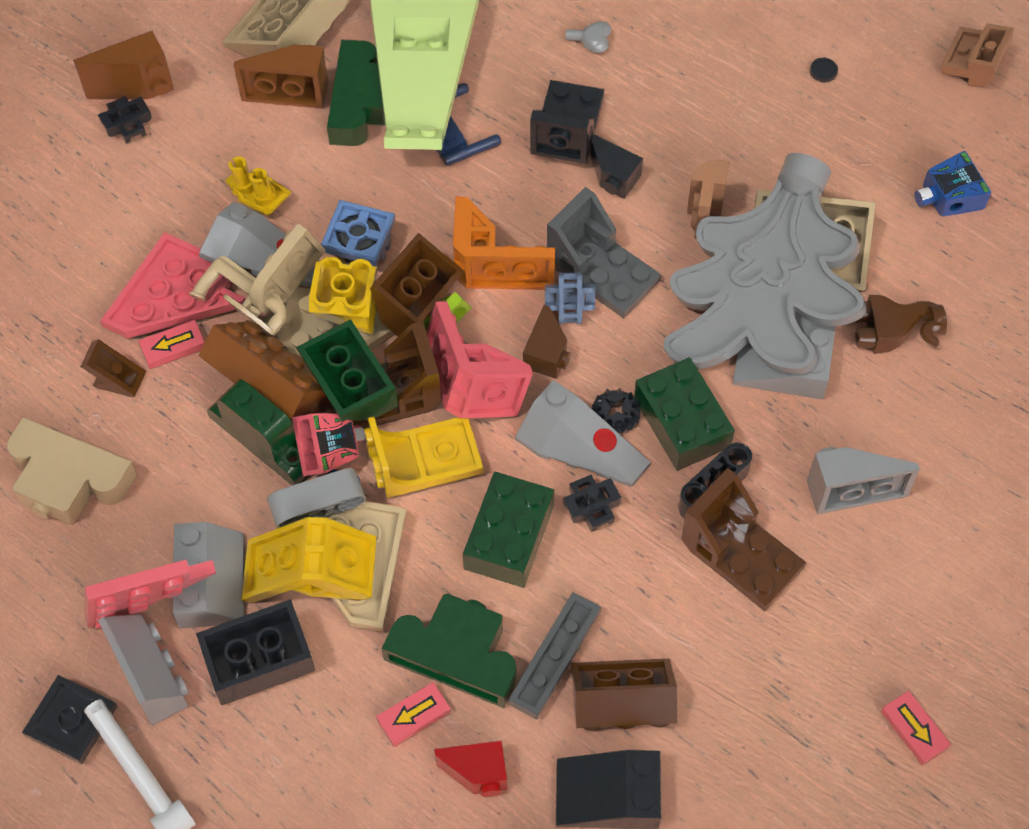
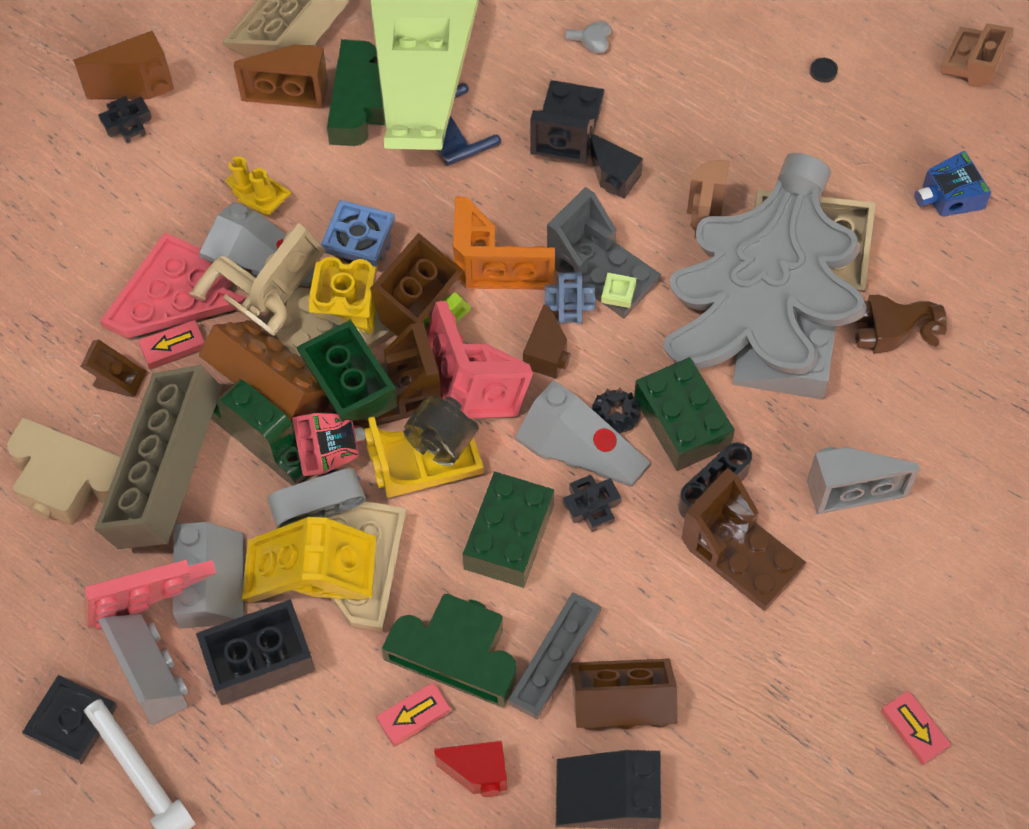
none -> dark tan brick [95,365,222,549]
none -> clear smoke brick [403,395,479,466]
none -> yellowish green tile [601,273,637,308]

